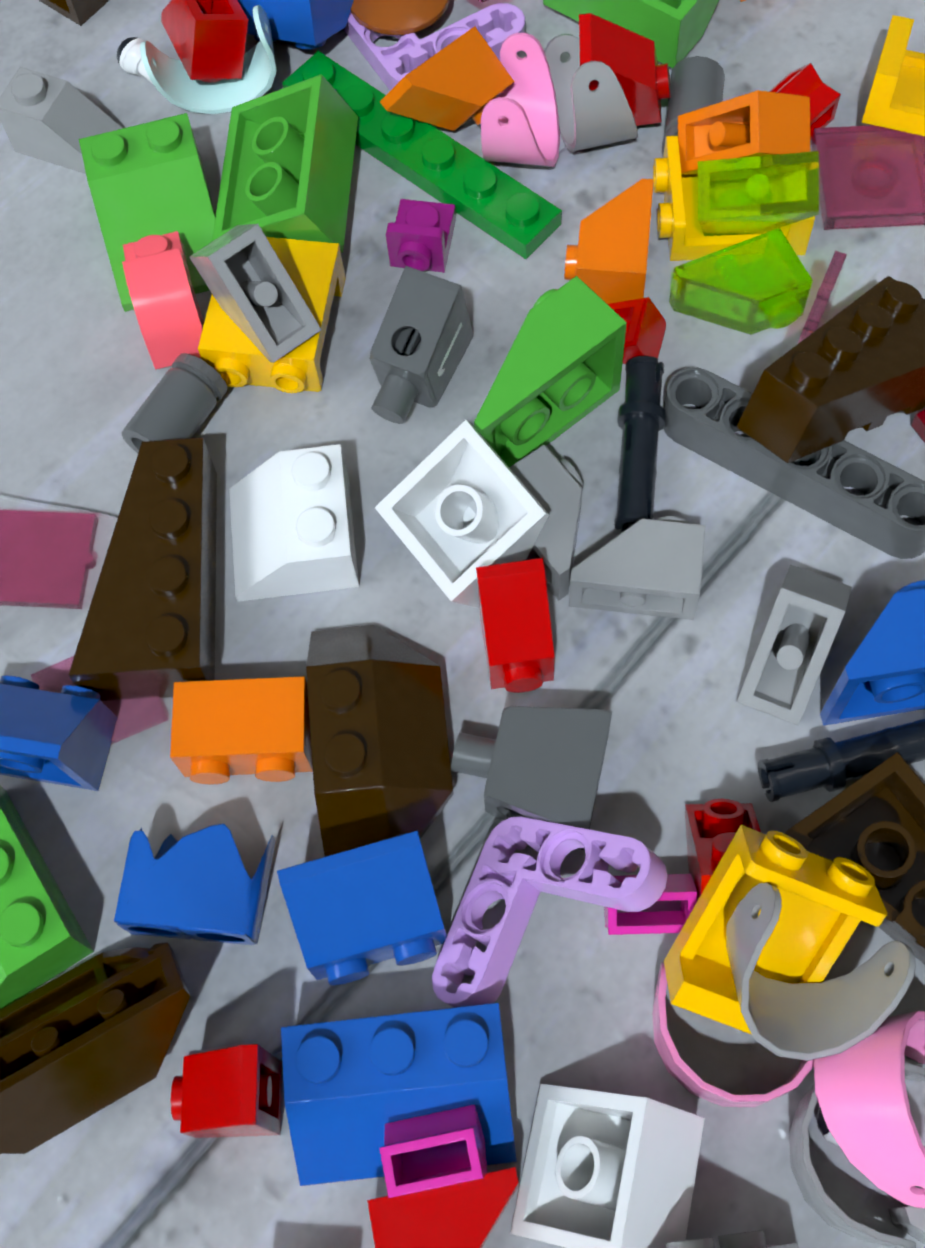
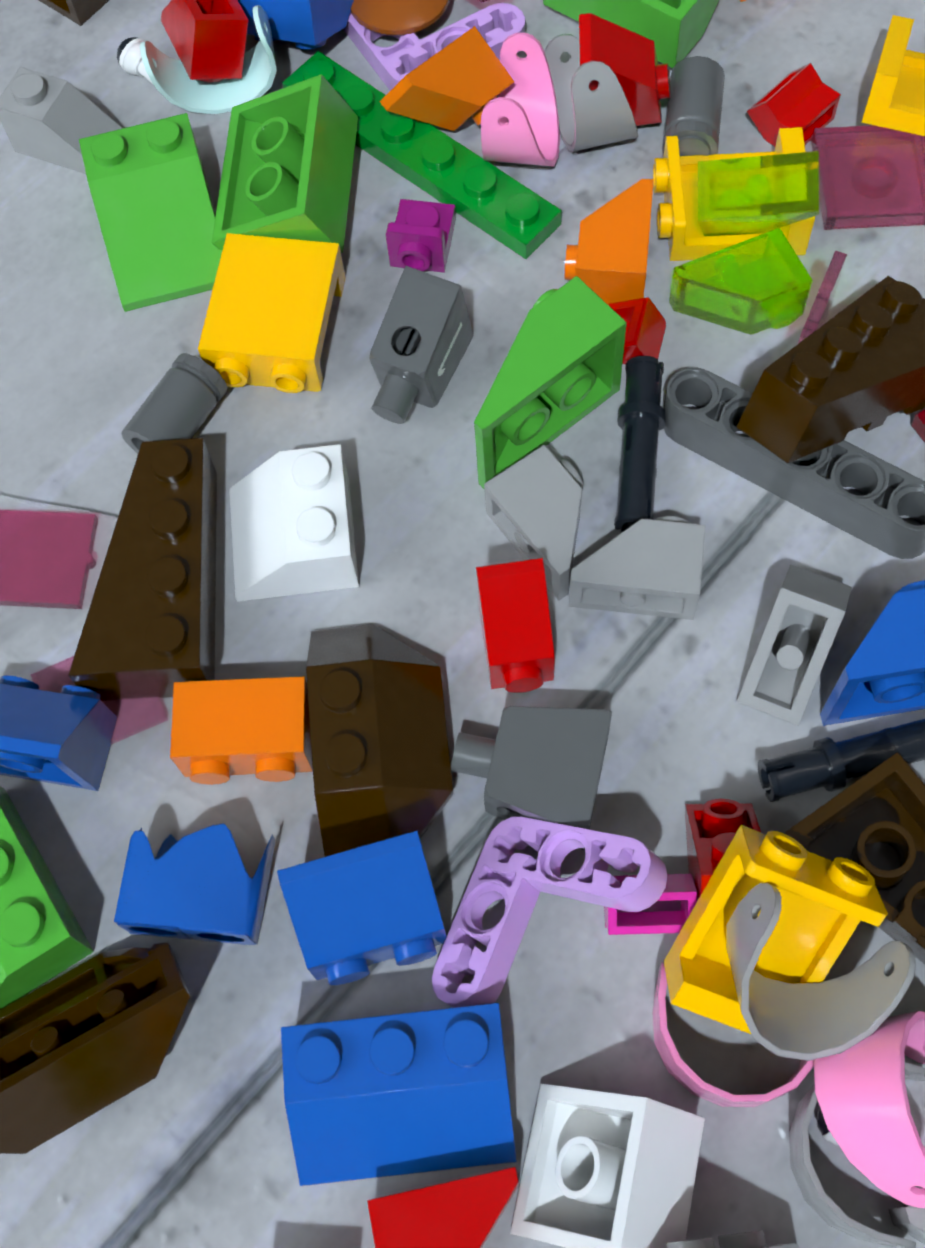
coral brick [122,231,204,370] -> none
red slope [170,1044,282,1138] -> none
light grey slope [189,224,322,363] -> none
white slope [375,420,550,608] -> none
dark pink piece [379,1105,487,1198] -> none
orange slope [678,90,810,175] -> none

